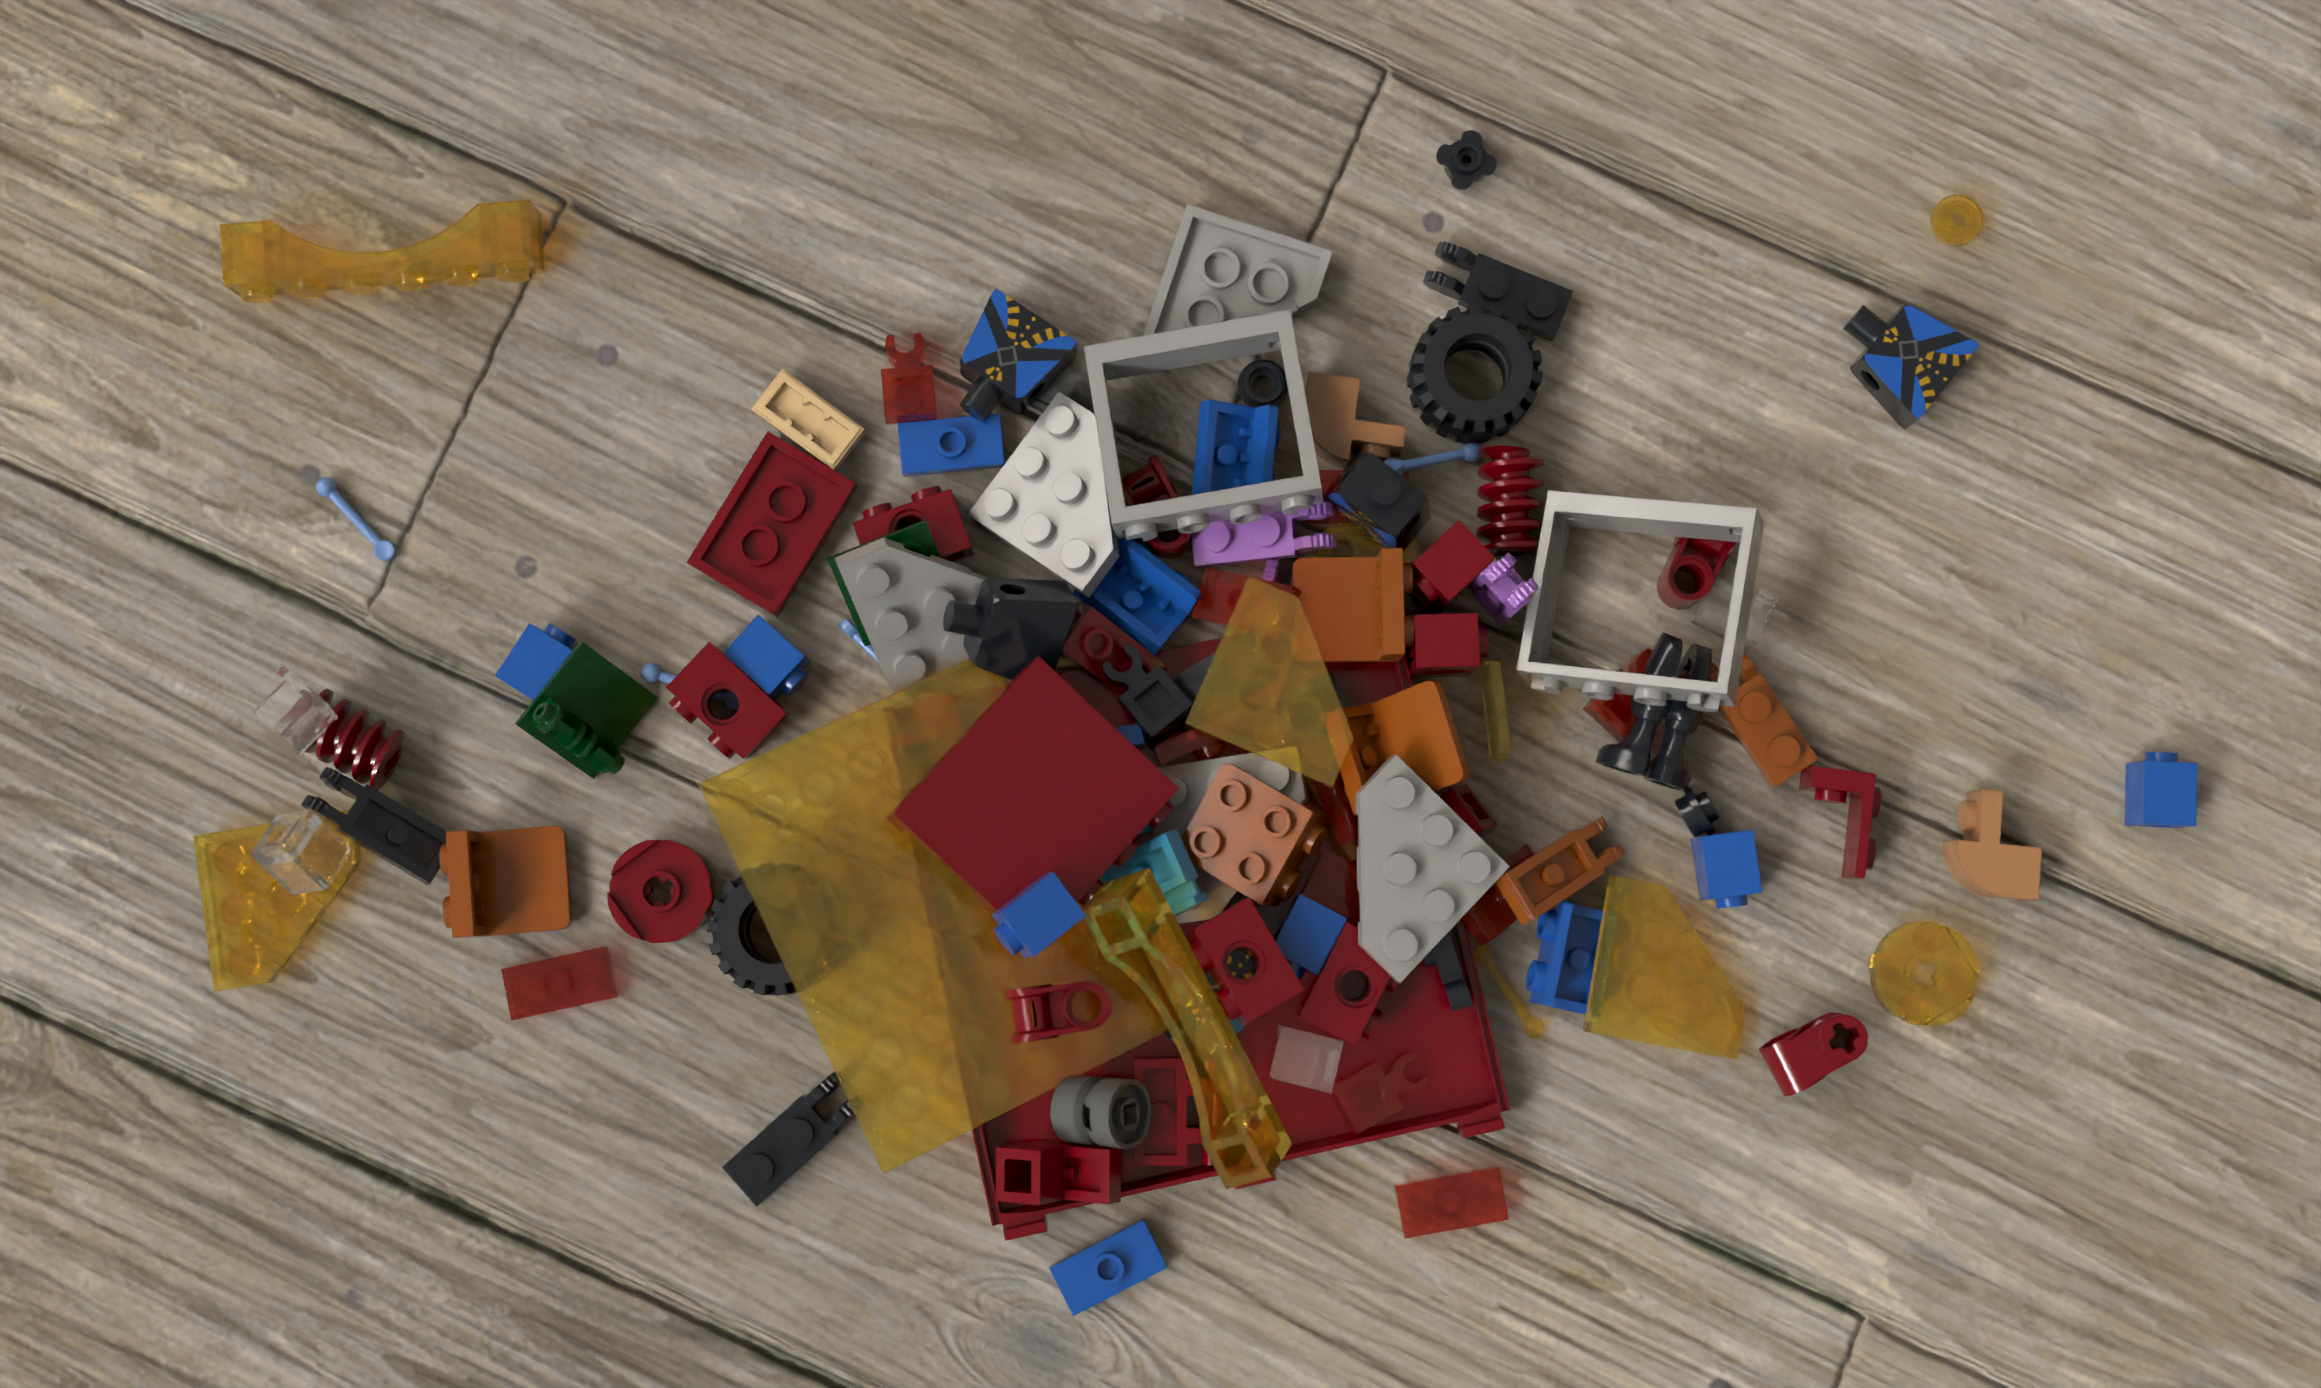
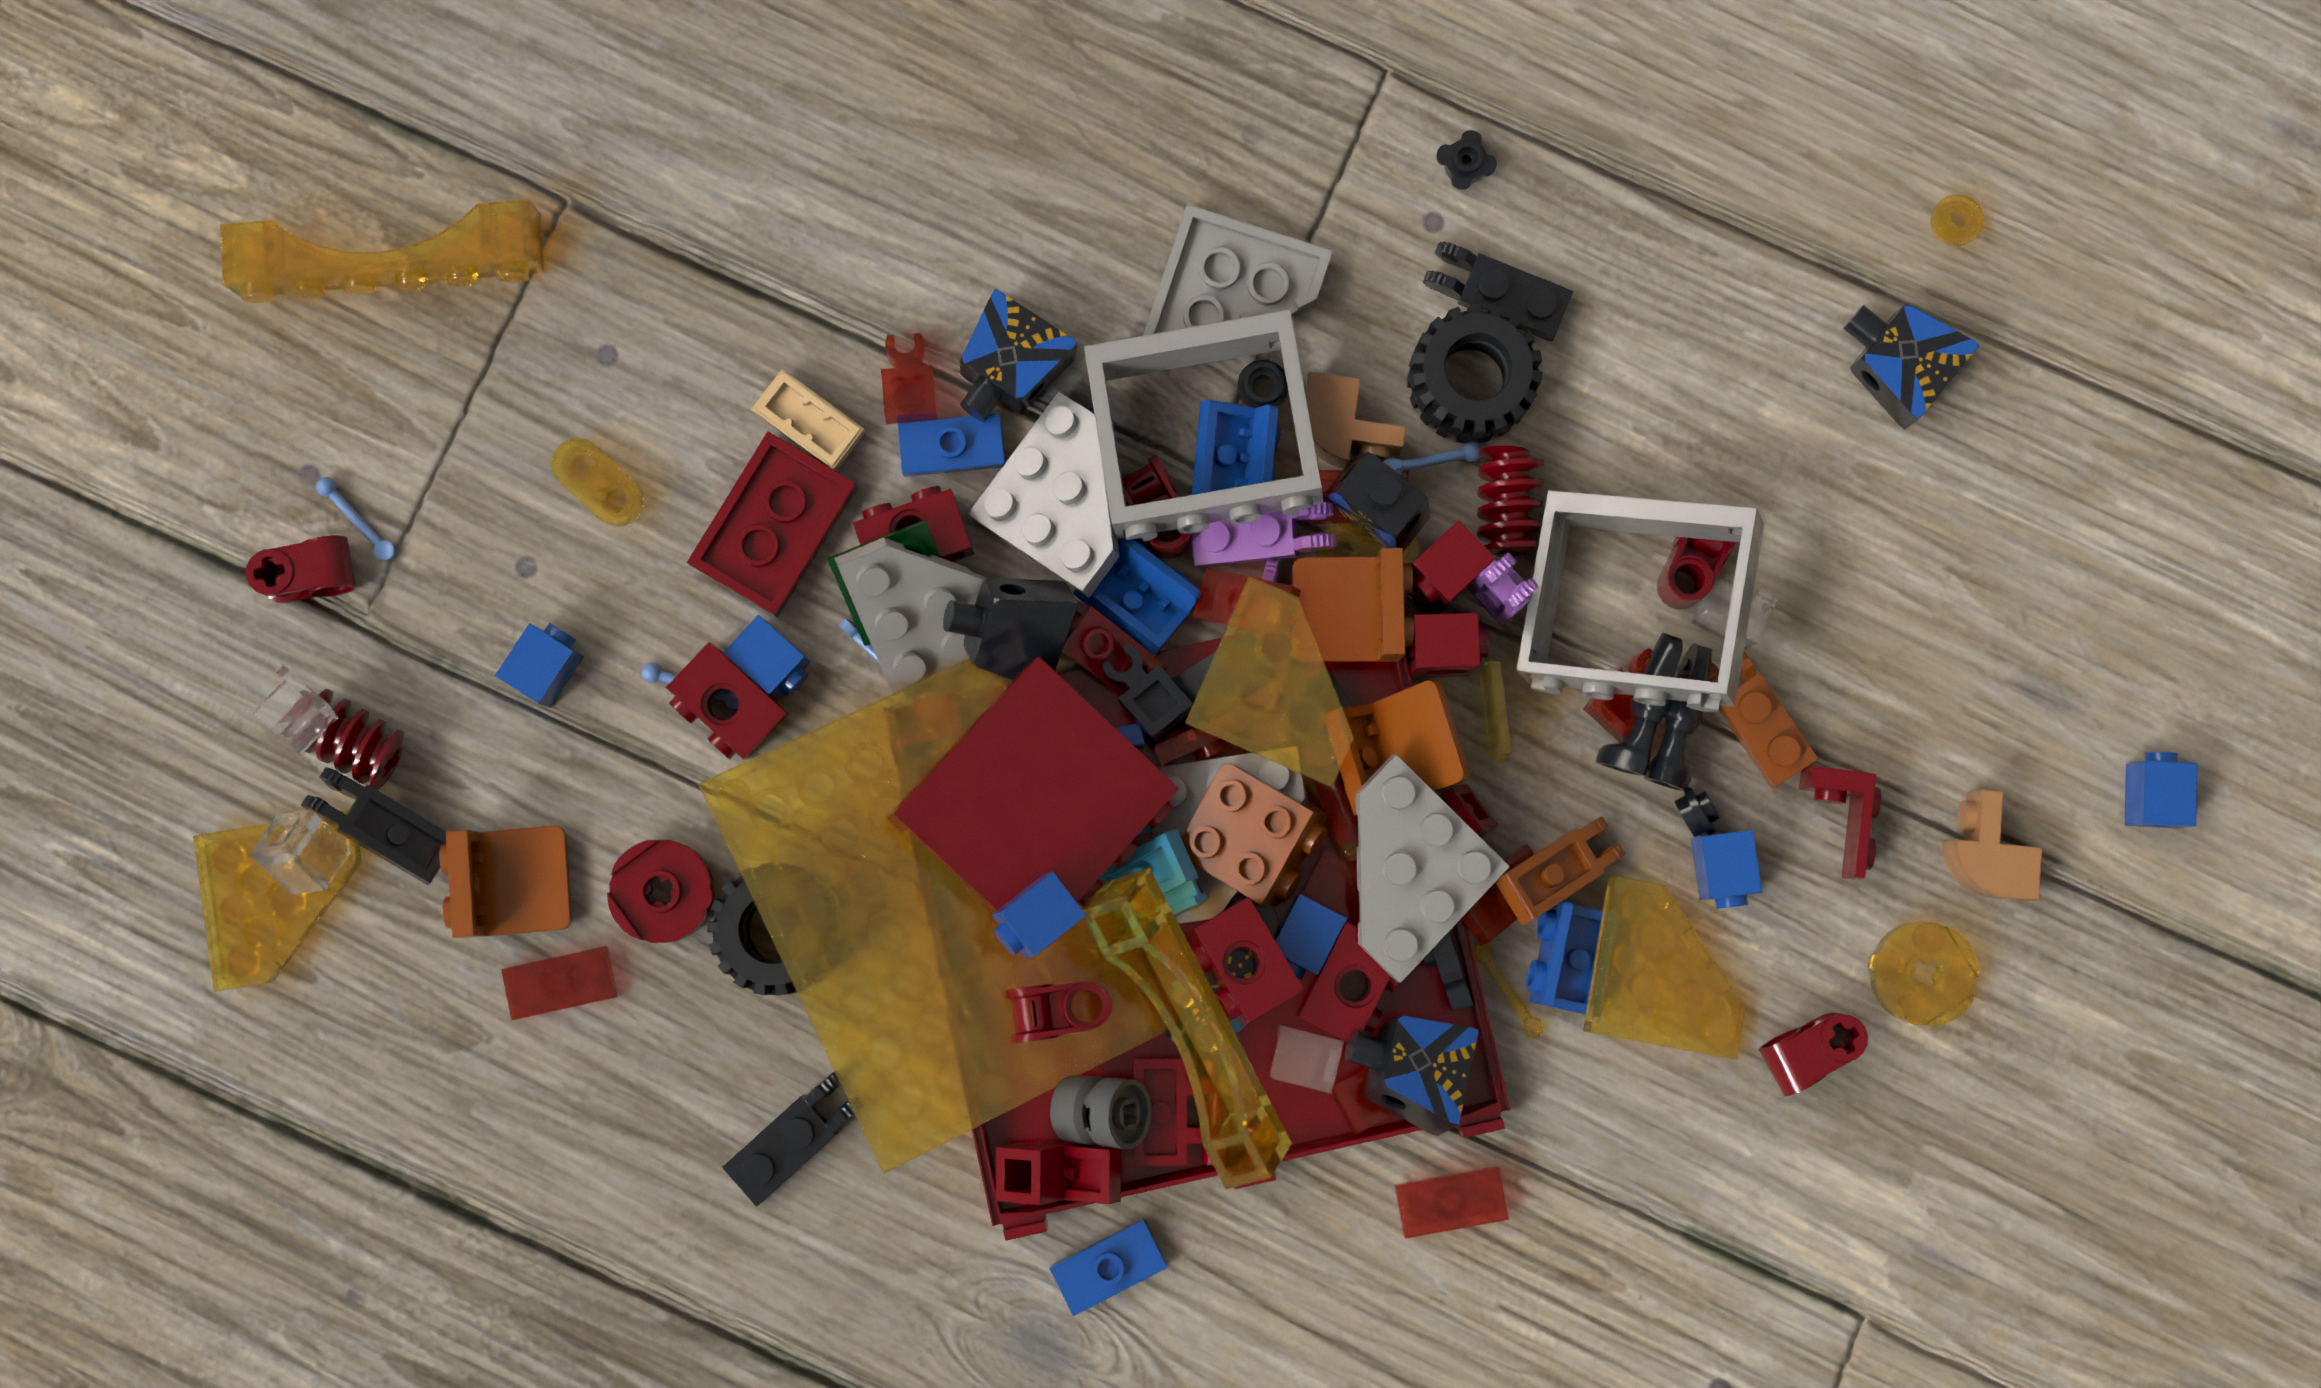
dark green hinge [515,640,658,779] -> none
none -> dark red piece [246,535,356,603]
none -> clear yellow plate [551,438,644,527]
none -> torso [1345,1016,1479,1136]

